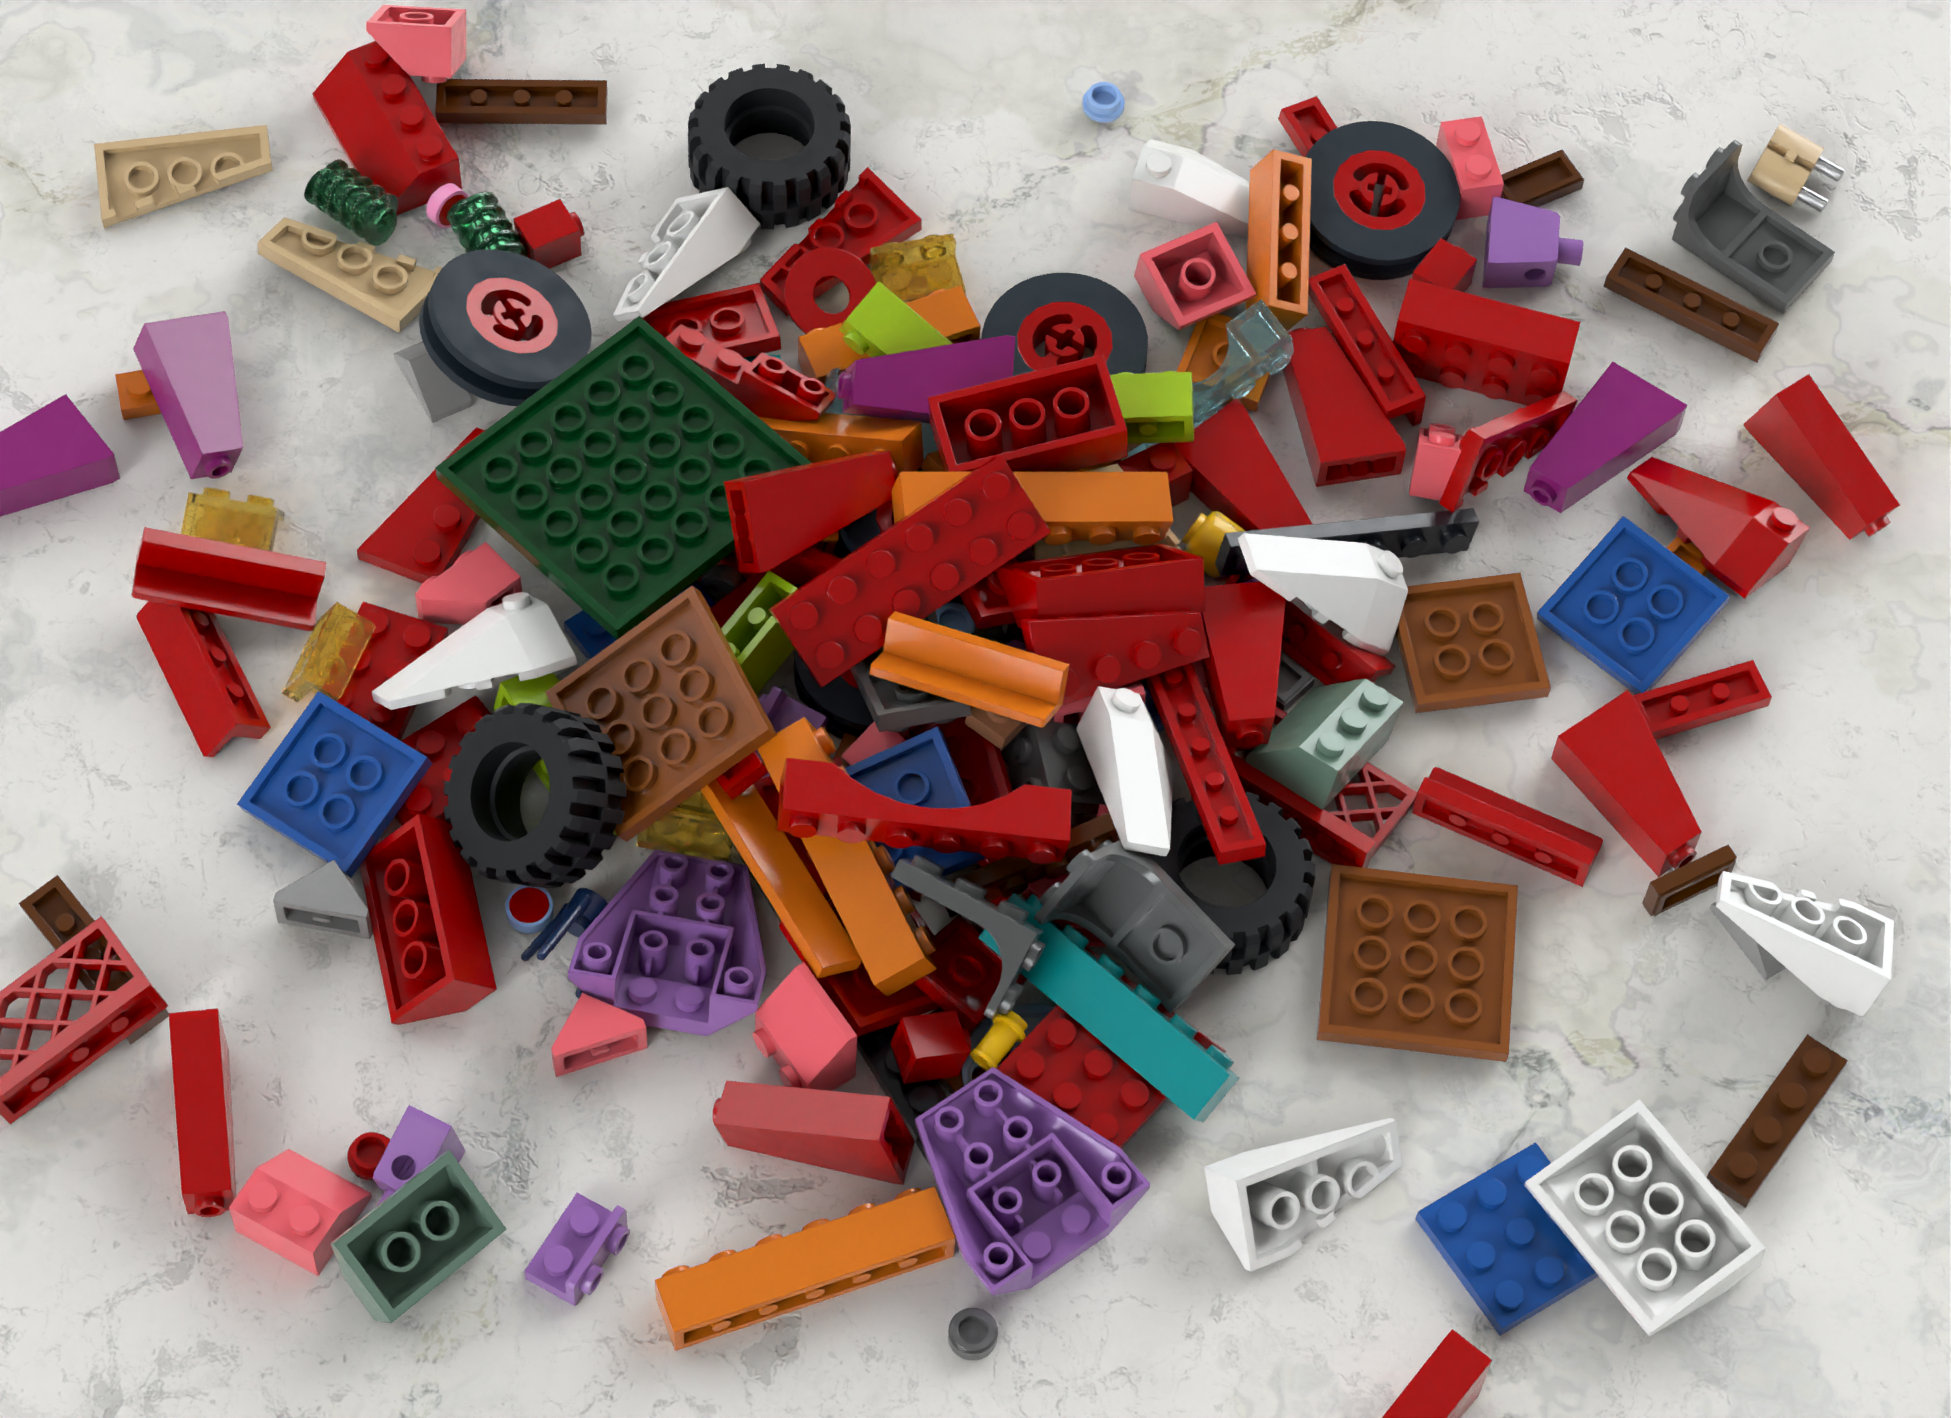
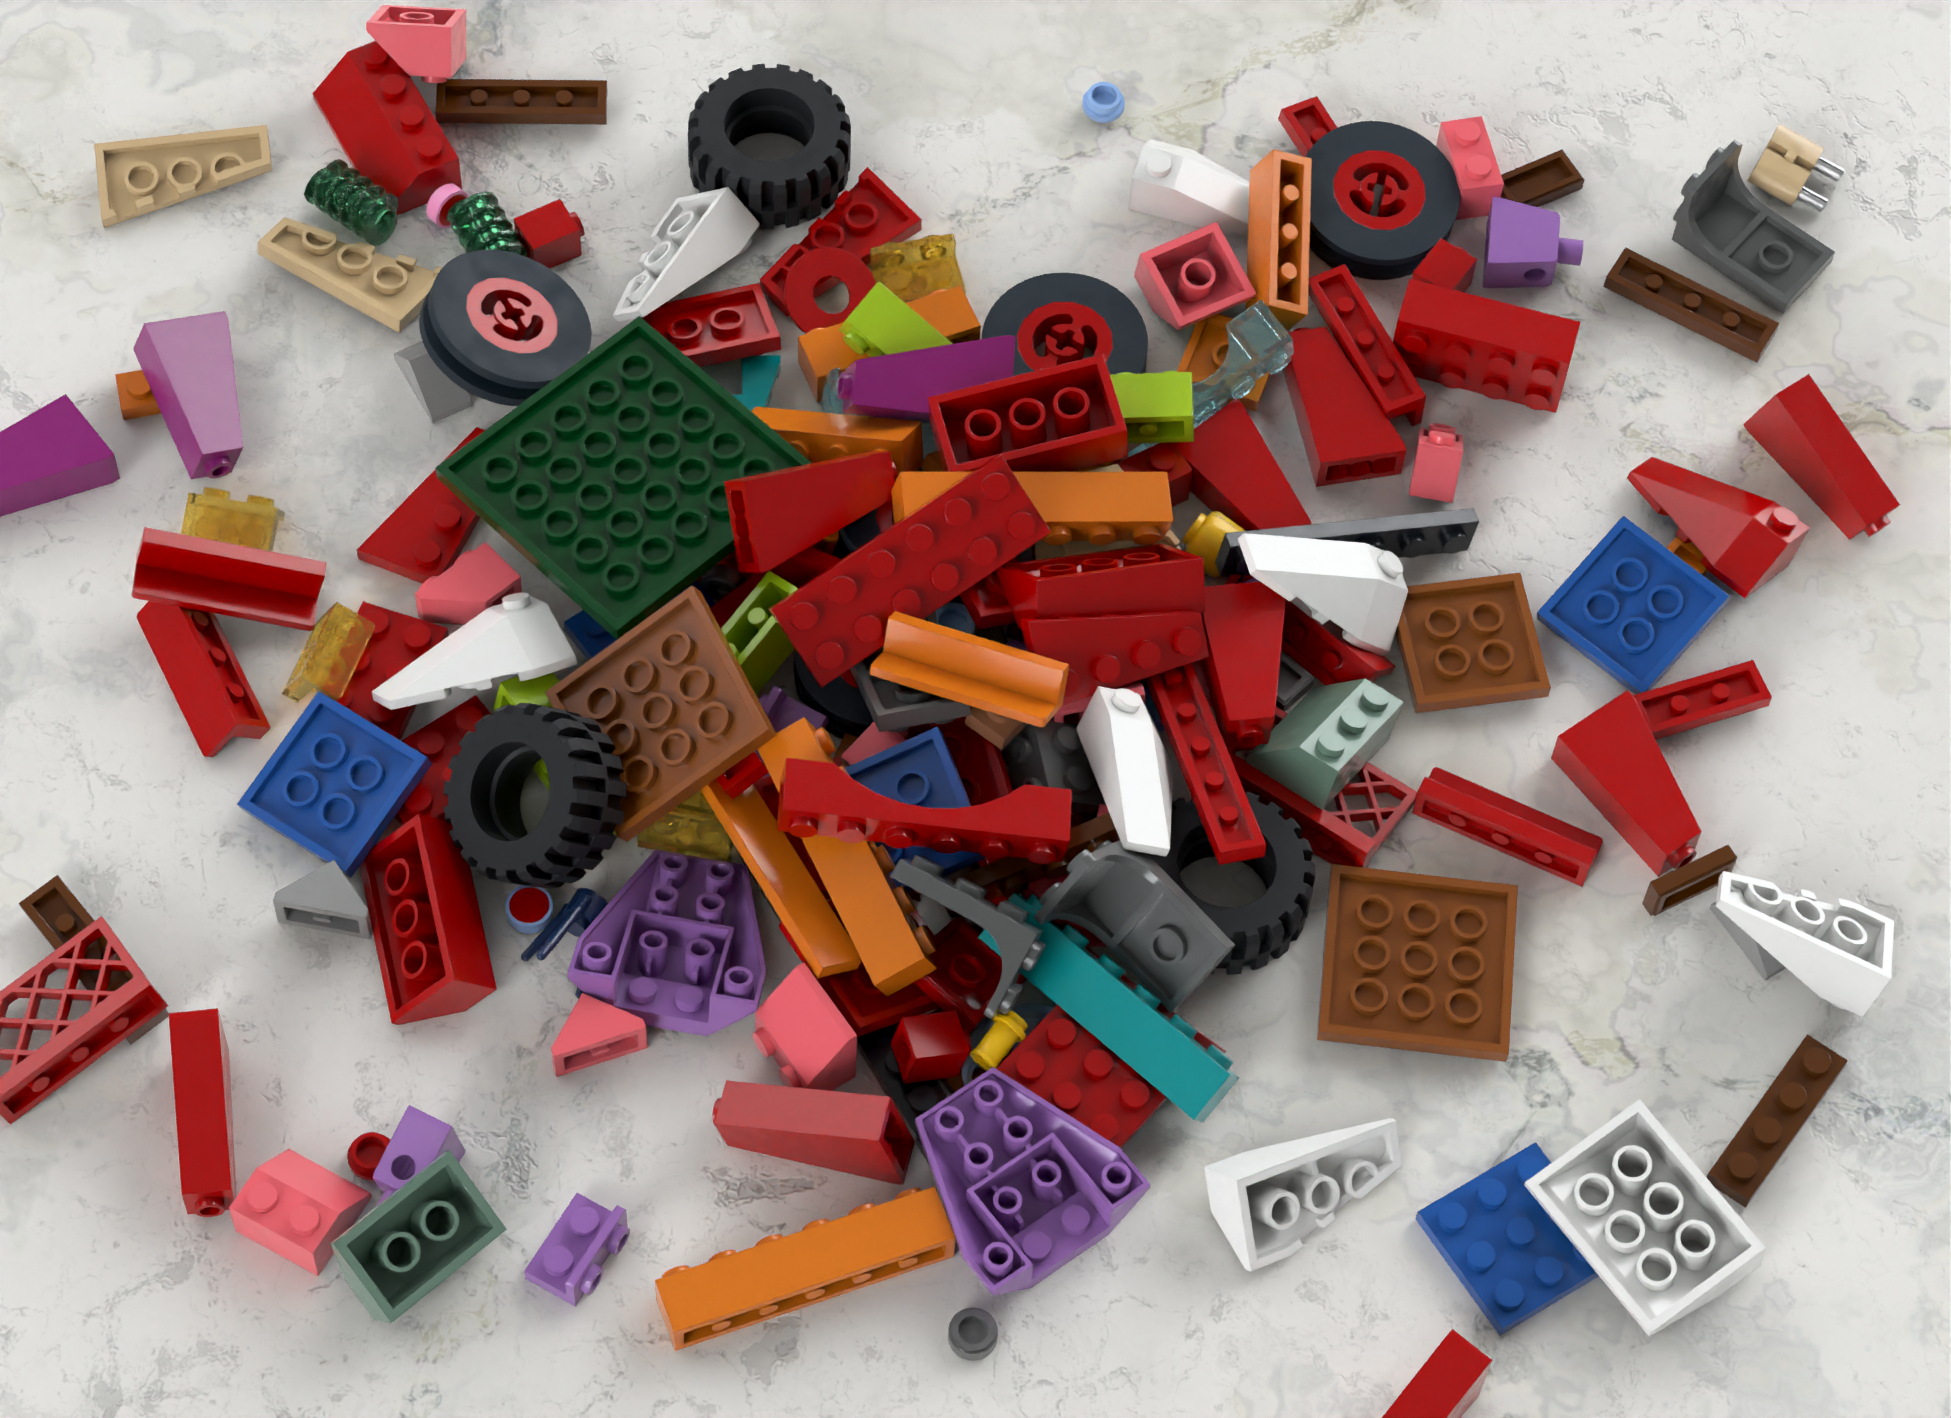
red slope [666,324,838,421] -> none
red wing [1439,391,1578,513] -> none
magenta slope [1523,361,1687,513] -> none

